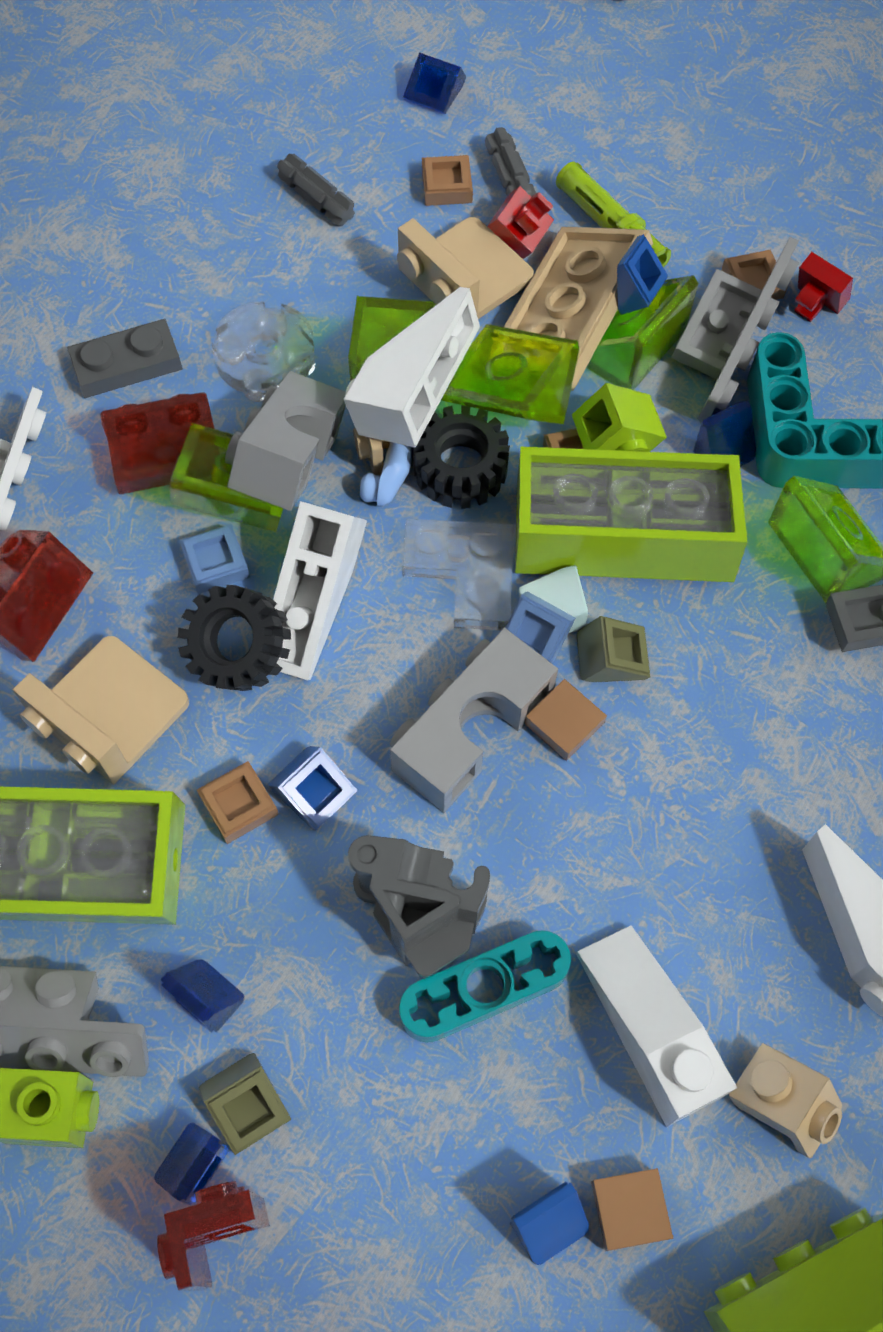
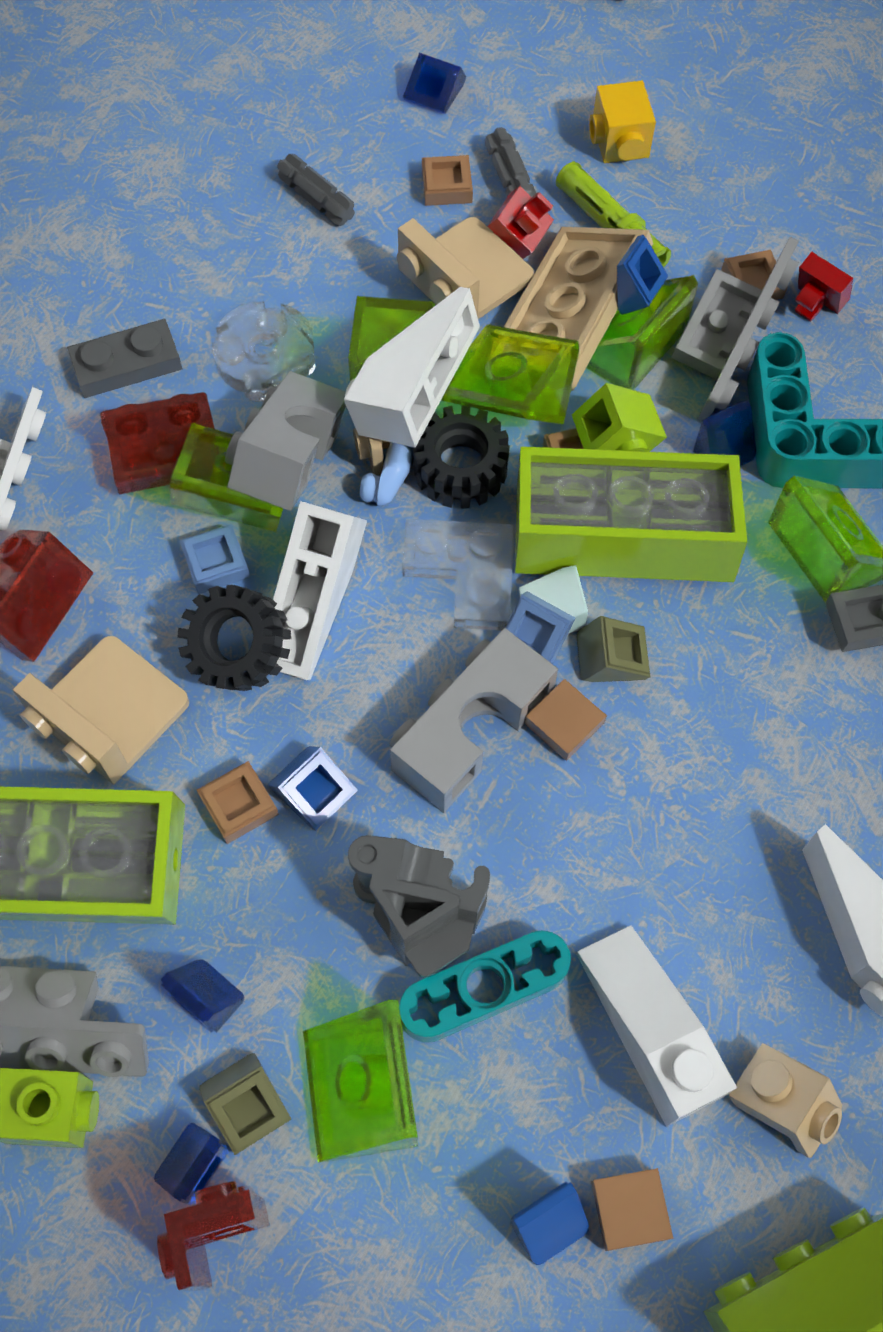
none -> clear neon green slope [303,1000,418,1163]
none -> yellow brick [589,80,656,163]

